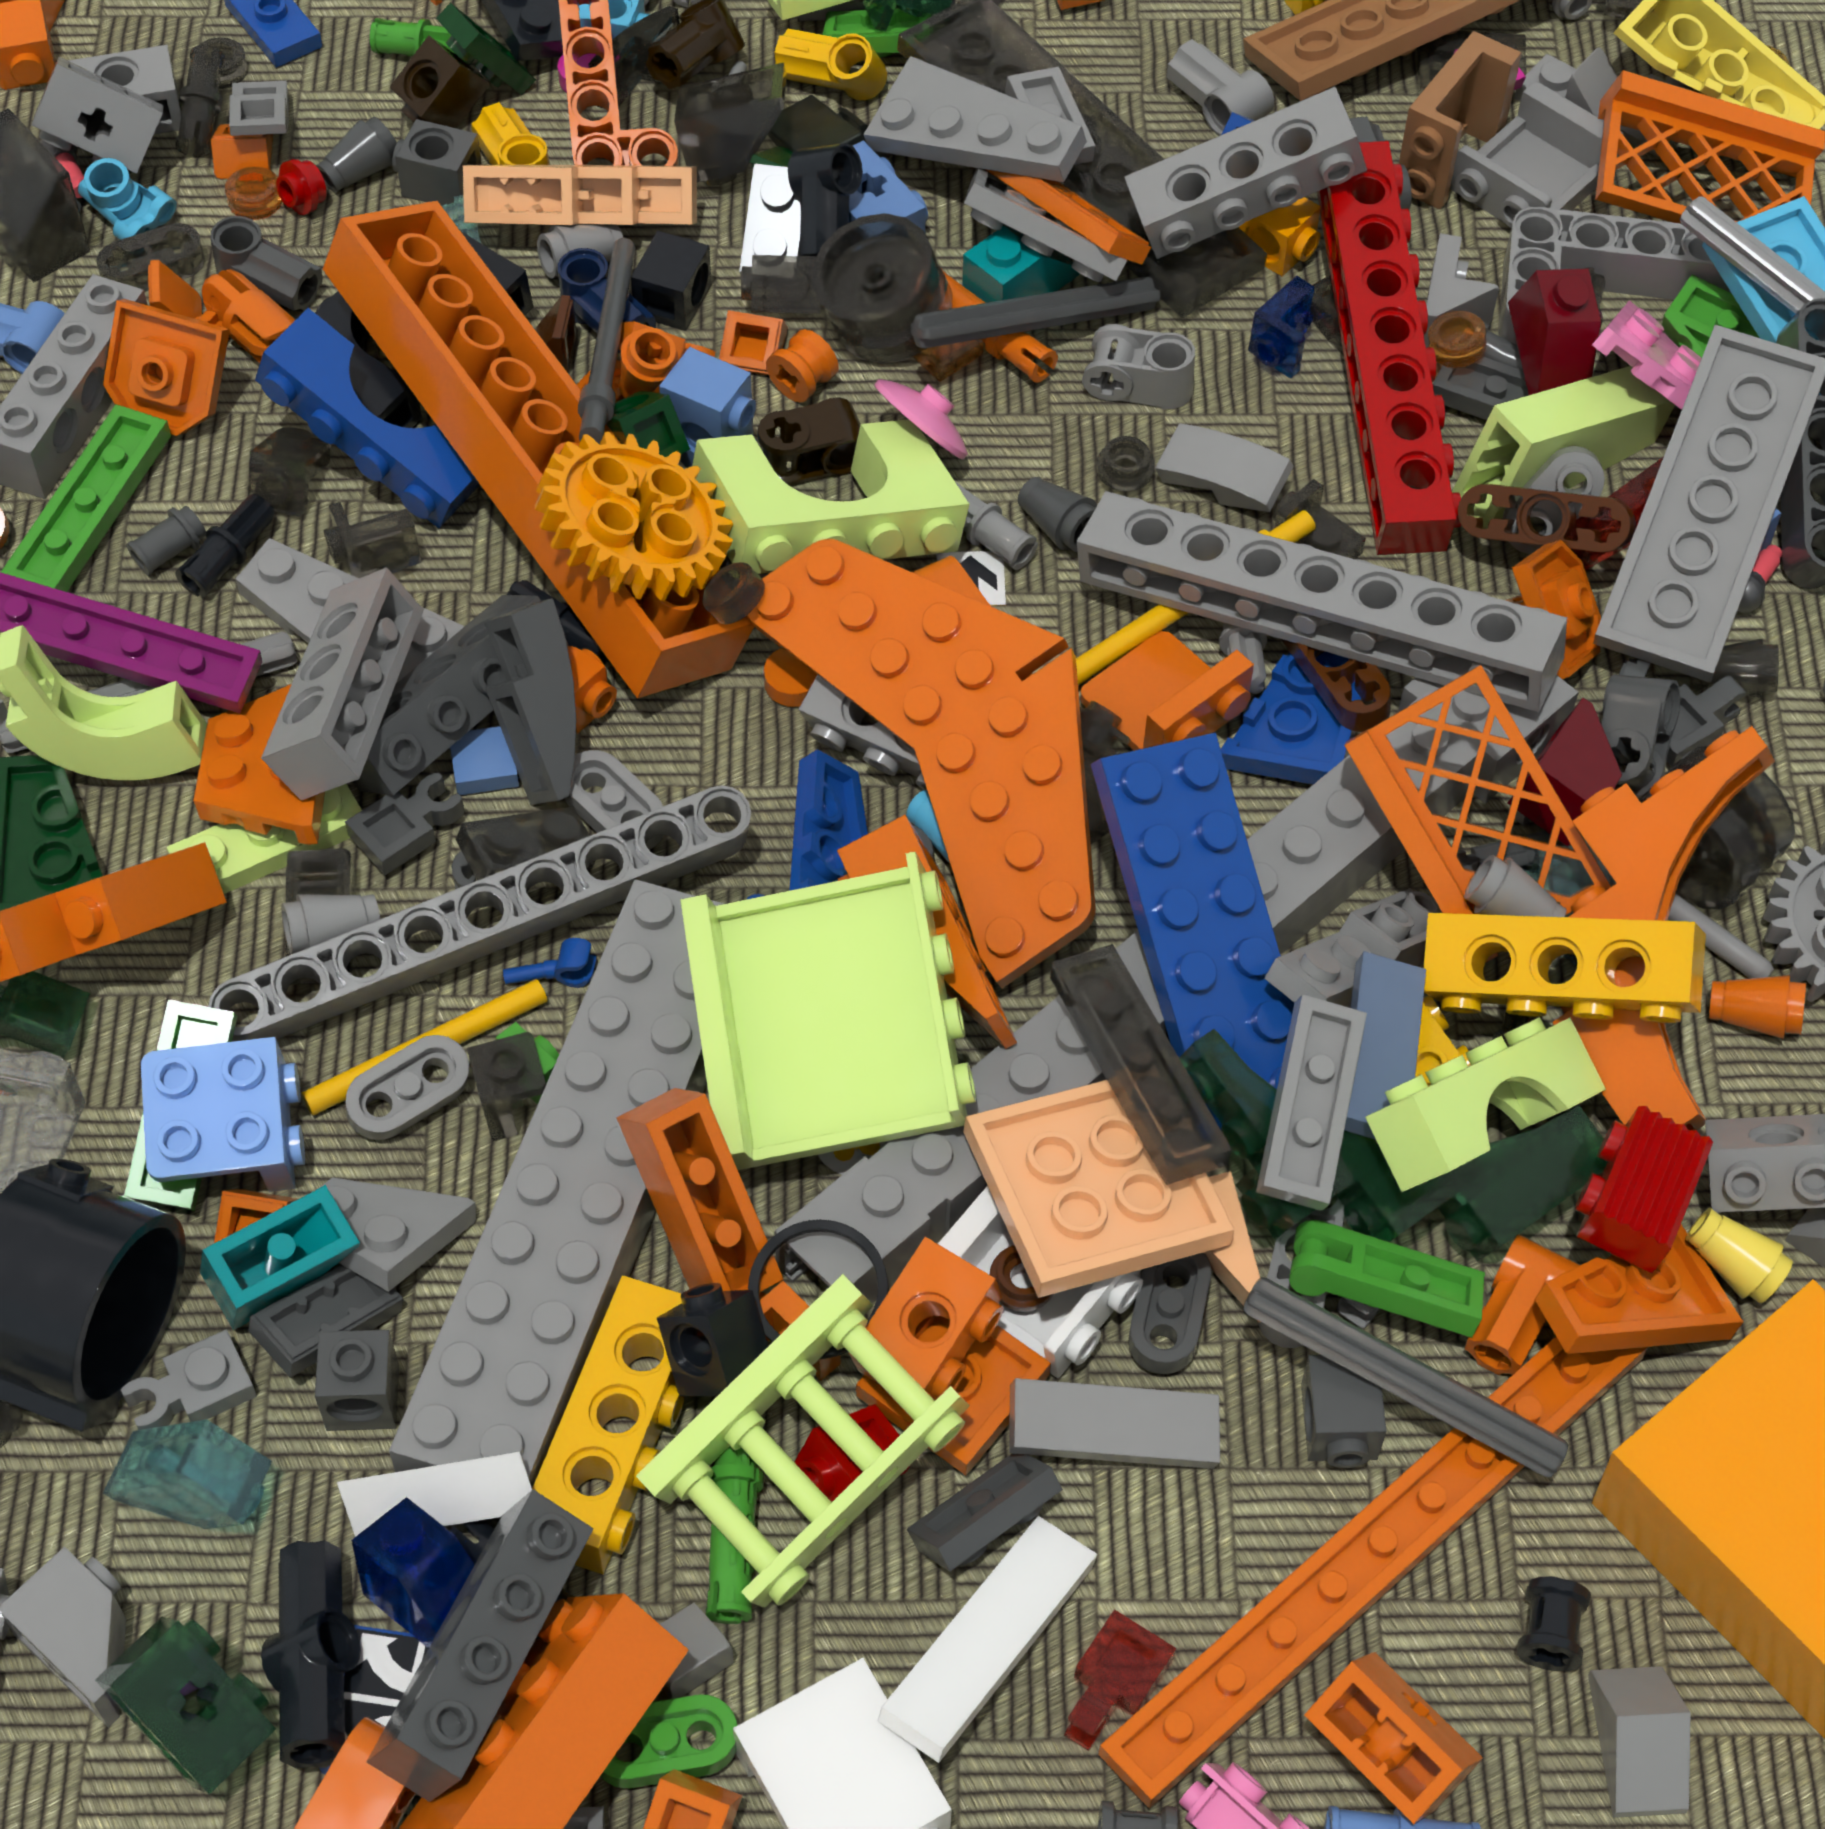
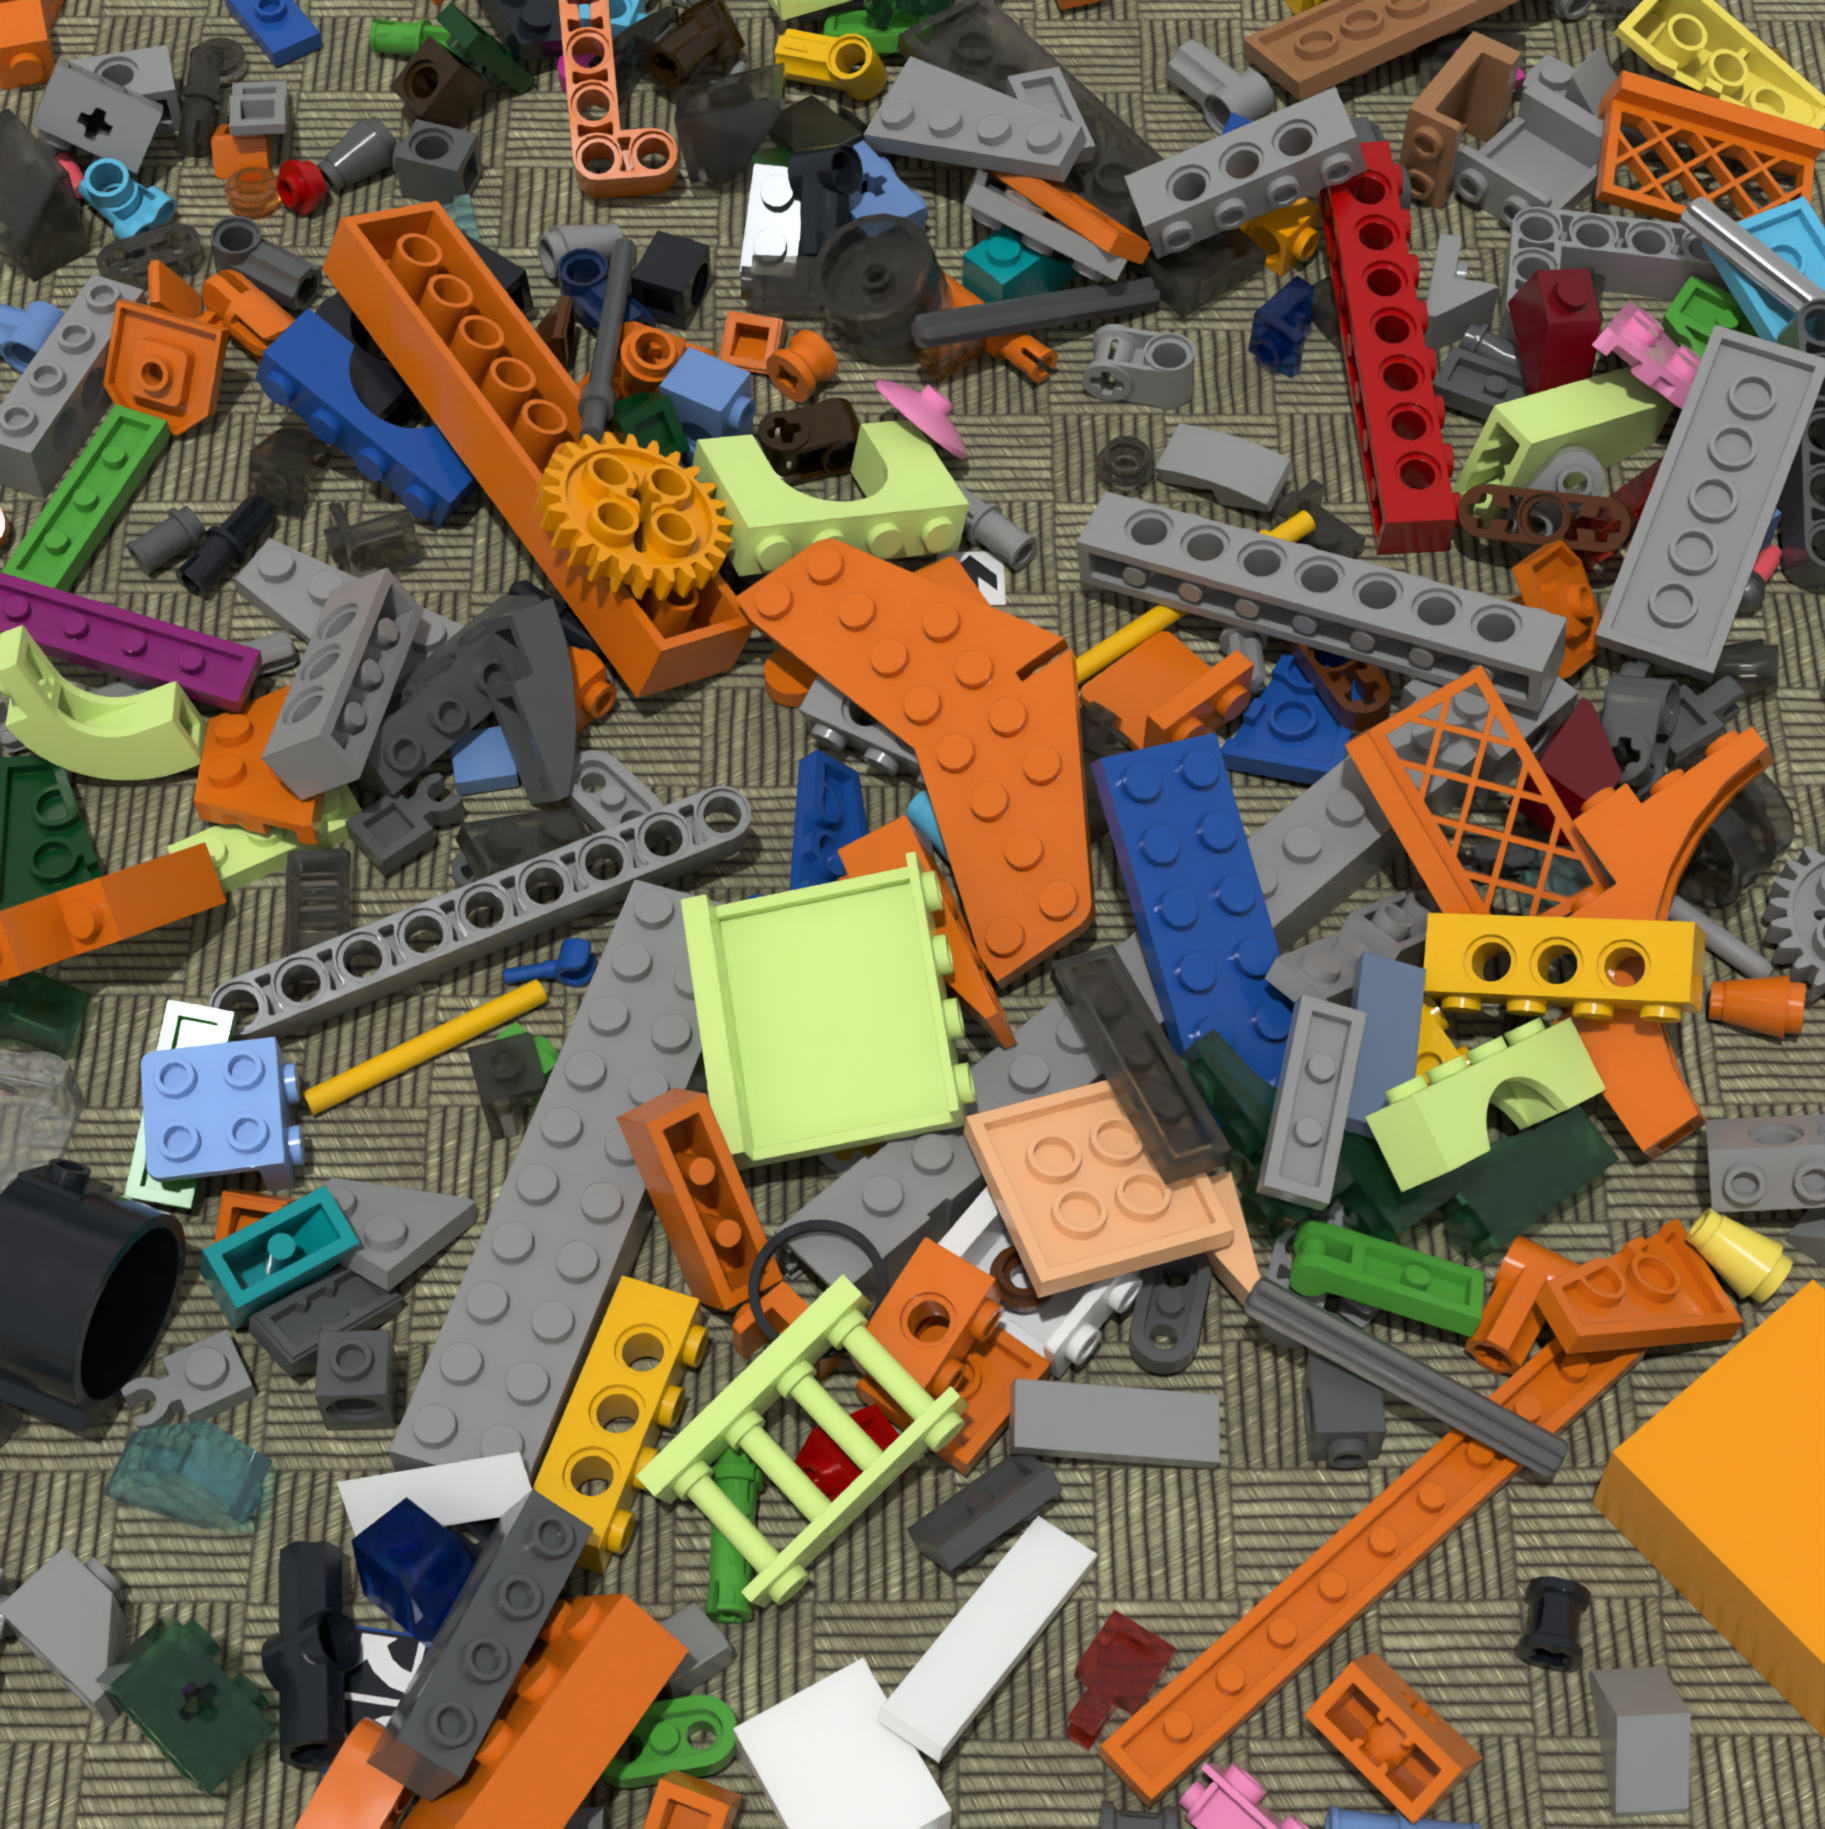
light grey cone [281,894,380,954] -> none
light grey plate [345,1035,469,1140] -> none
light nougat slope [463,165,697,225] -> none
yellow piece [471,102,550,165] -> none
black brick [657,1283,768,1396] -> none
clear smoke tile [702,562,765,624] -> none
dark grey cone [1018,477,1097,552] -> none
clear orange tile [1428,311,1487,368] -> none
light grey cone [1464,855,1567,917] -> none
red brick [1575,1106,1713,1274] -> none

